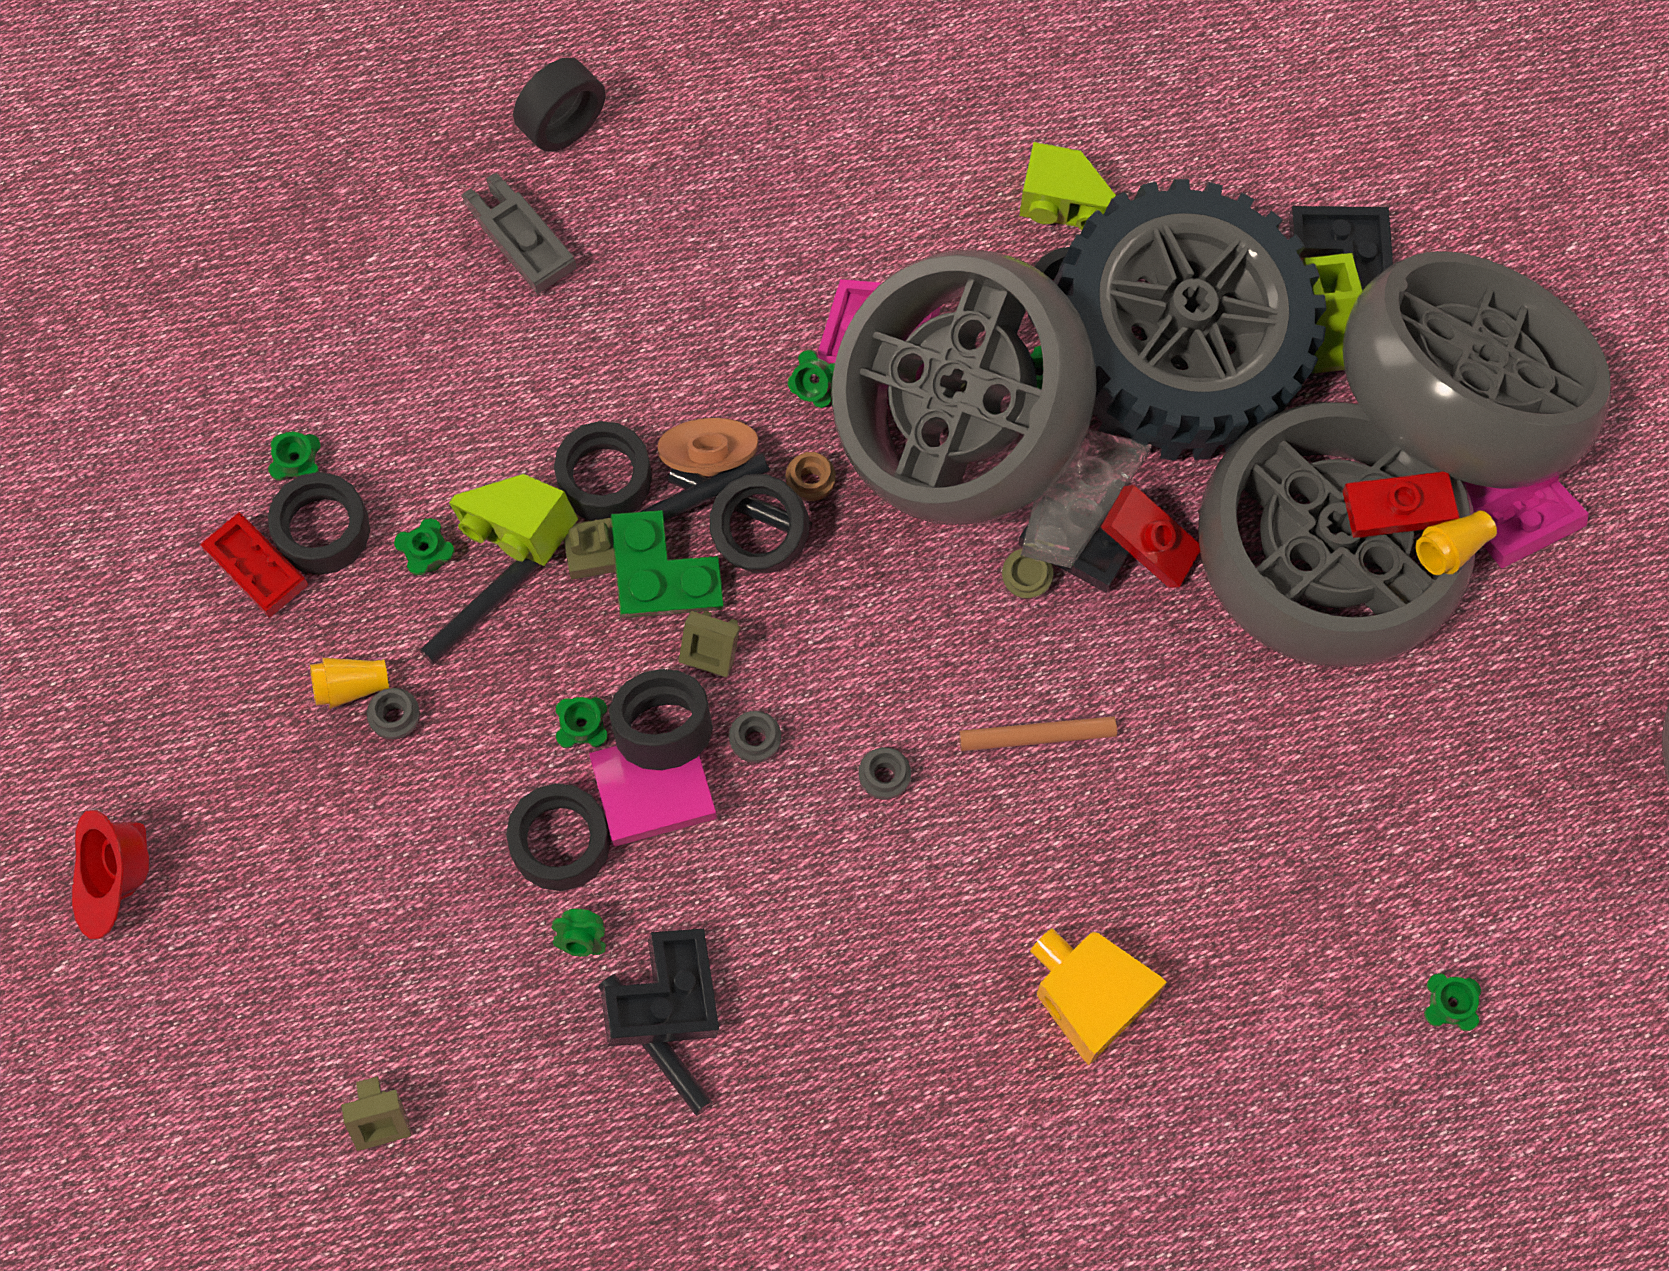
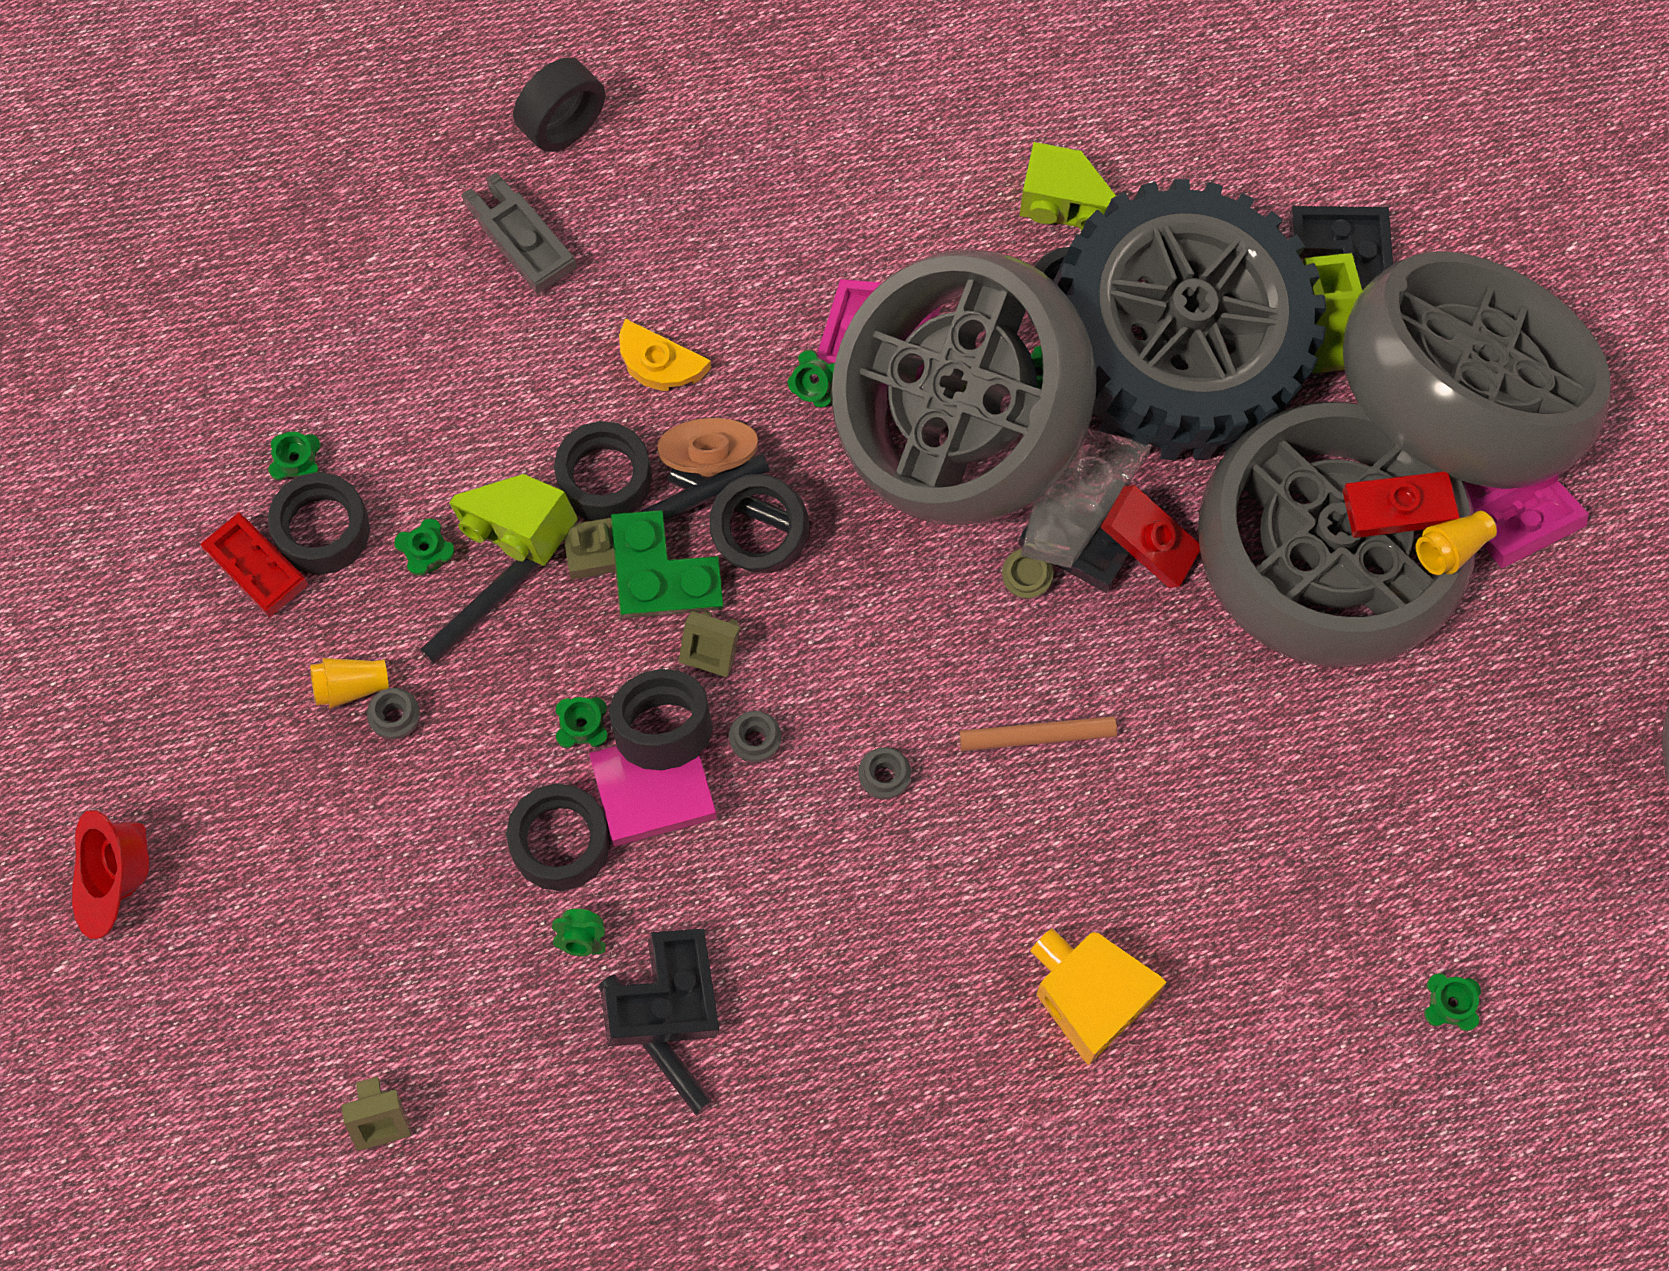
medium nougat plate [785,452,836,501] -> none
none -> yellow plate [619,319,711,391]

